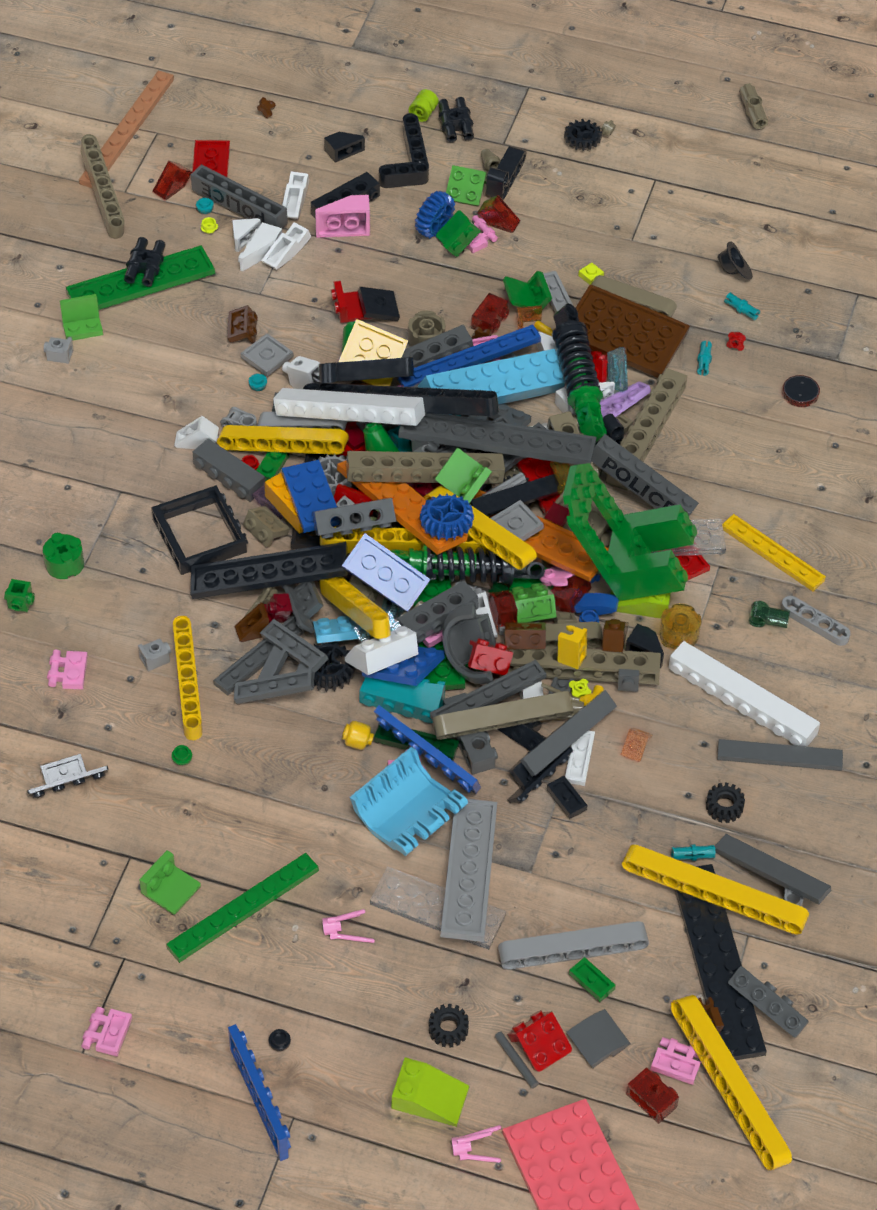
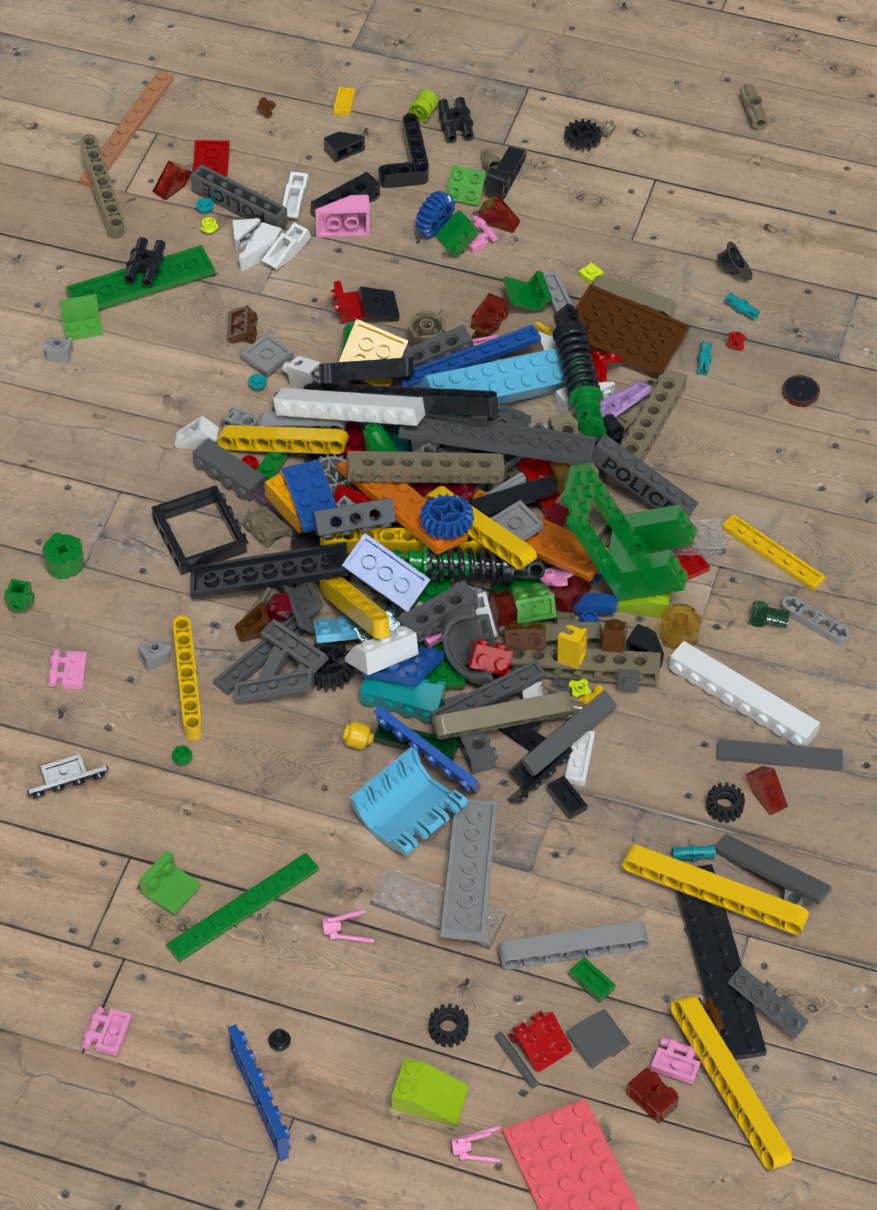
bright green bracket [435,448,492,503] -> none
clear orange bracket [517,306,542,330] -> none
clear light blue panel [607,347,628,392] -> none
clear orange bracket [621,728,653,762] -> none
none -> yellow tile [333,87,355,116]
none -> clear red slope [746,766,788,815]

